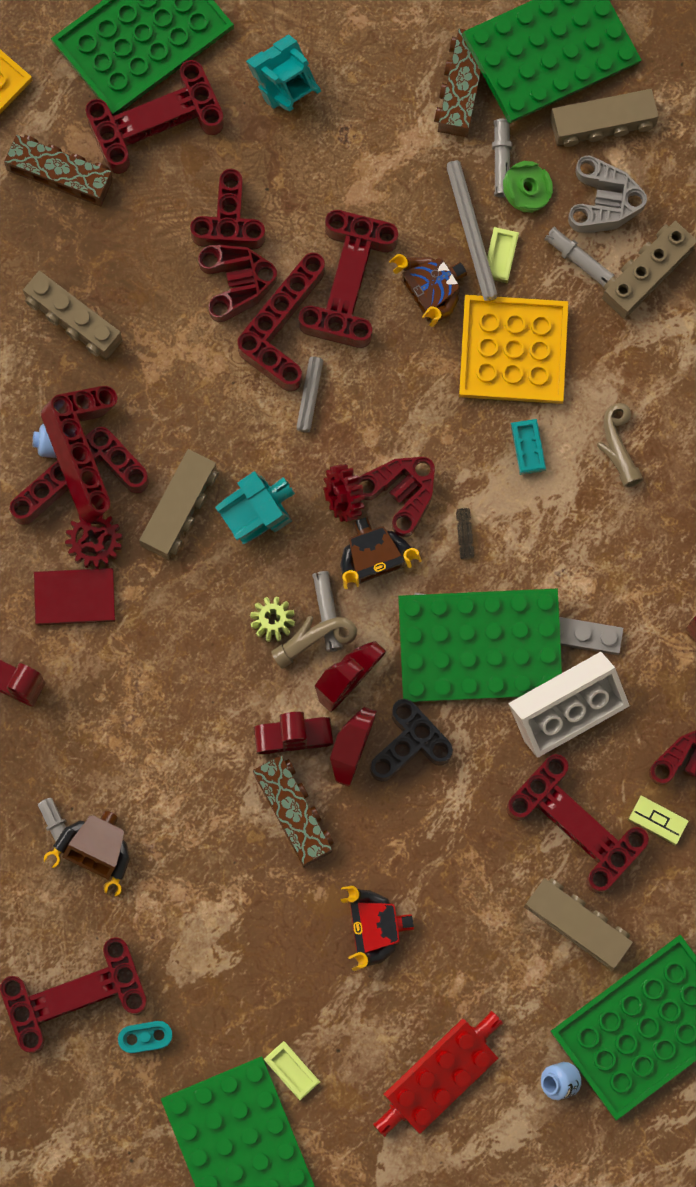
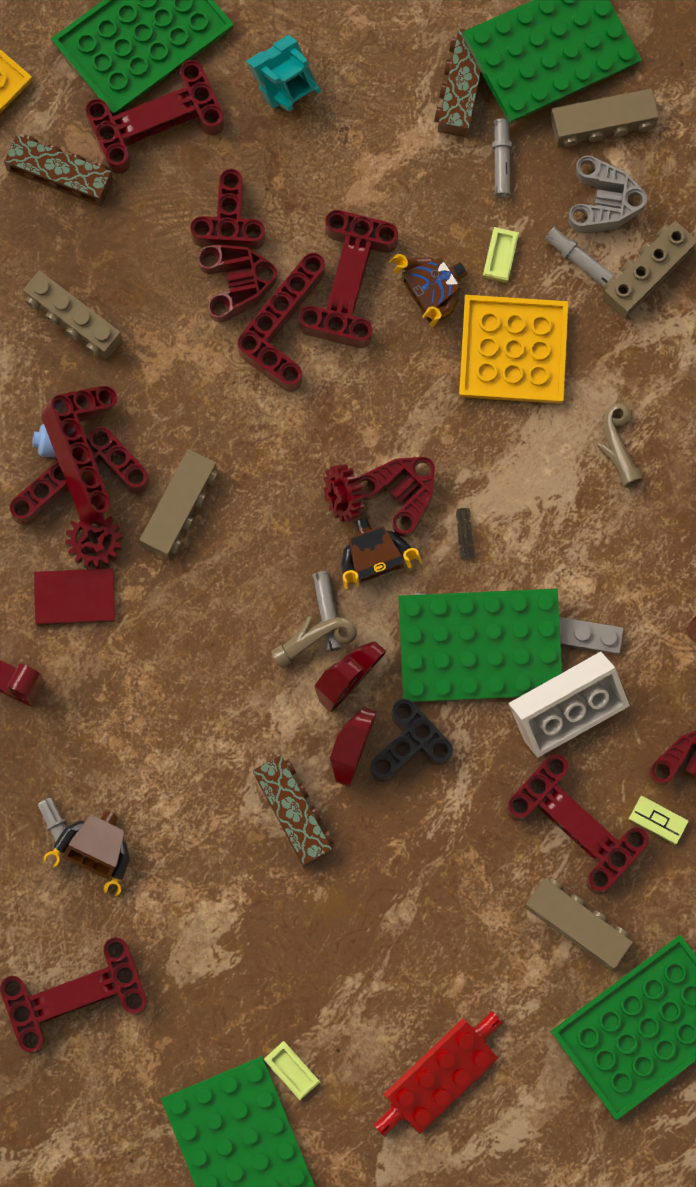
teal plate [118,1021,173,1054] -> none
teal piece [215,471,295,544] -> none
yellowish green gear [250,597,295,642] -> none
dark red beam [254,712,334,754] -> none
light grey axle [297,357,323,432] -> none
torso [341,886,414,971] -> none
light grey axle [447,160,497,301] -> none
bright green plate [503,161,553,213] -> none
teal plate [511,419,546,475] -> none
light blue head [541,1062,581,1100] -> none

